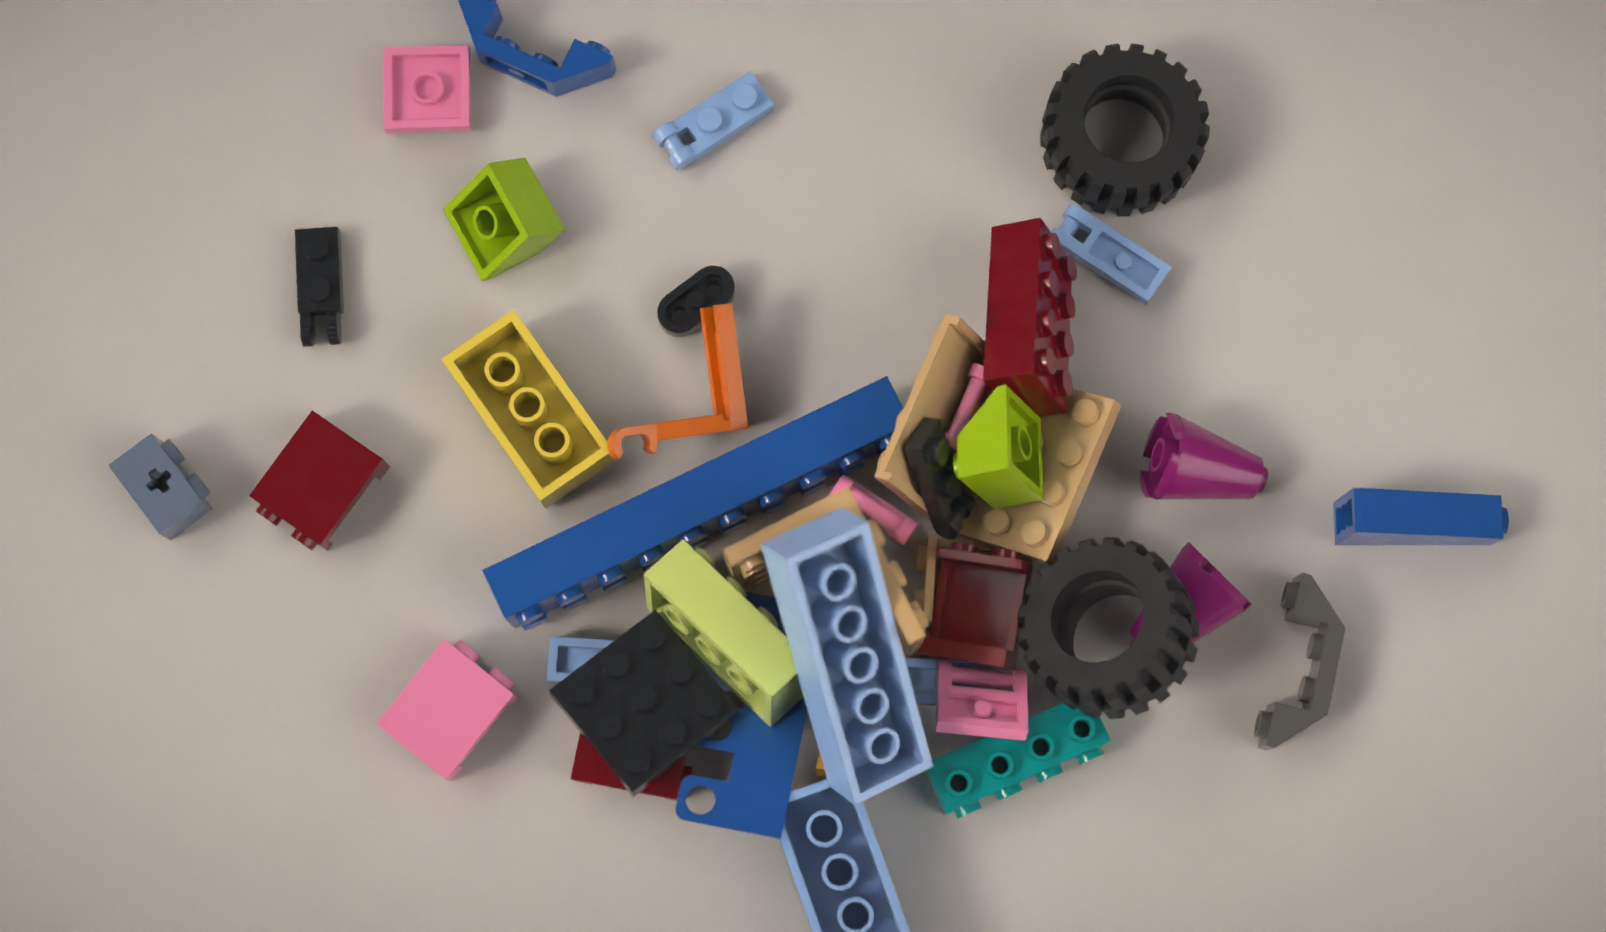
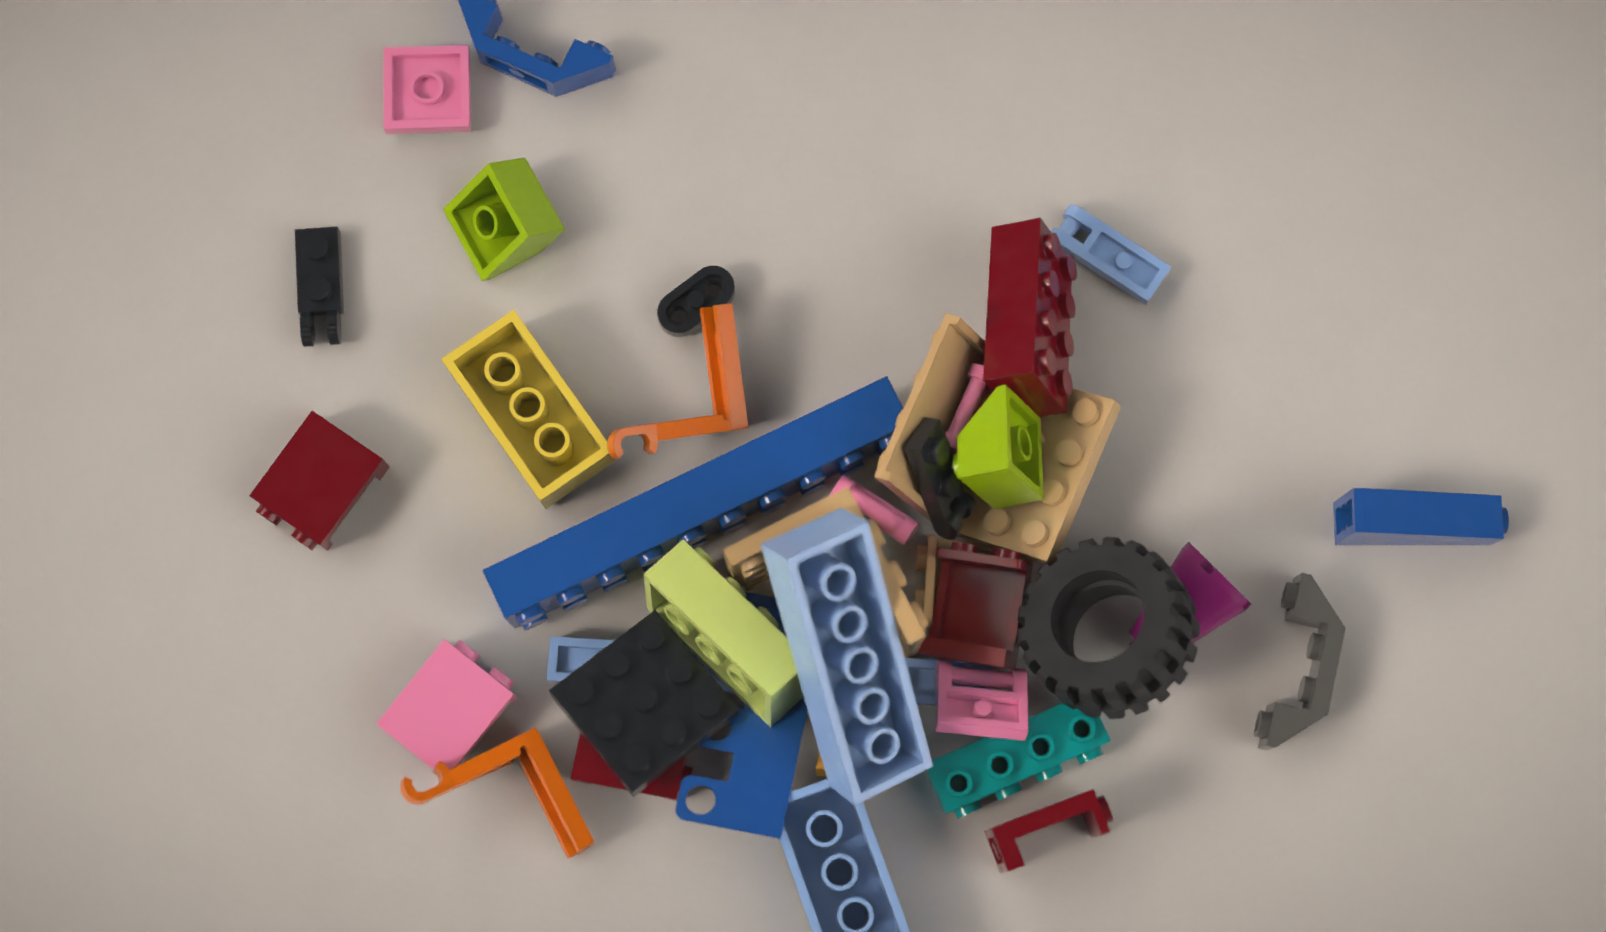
sand blue brick [108,433,213,540] -> none
light blue plate [652,71,774,171] -> none
black tyre [1040,43,1210,216] -> none
magenta cone [1140,413,1268,499] -> none
none -> orange hinge [400,727,595,859]
none -> dark red panel [984,789,1113,873]

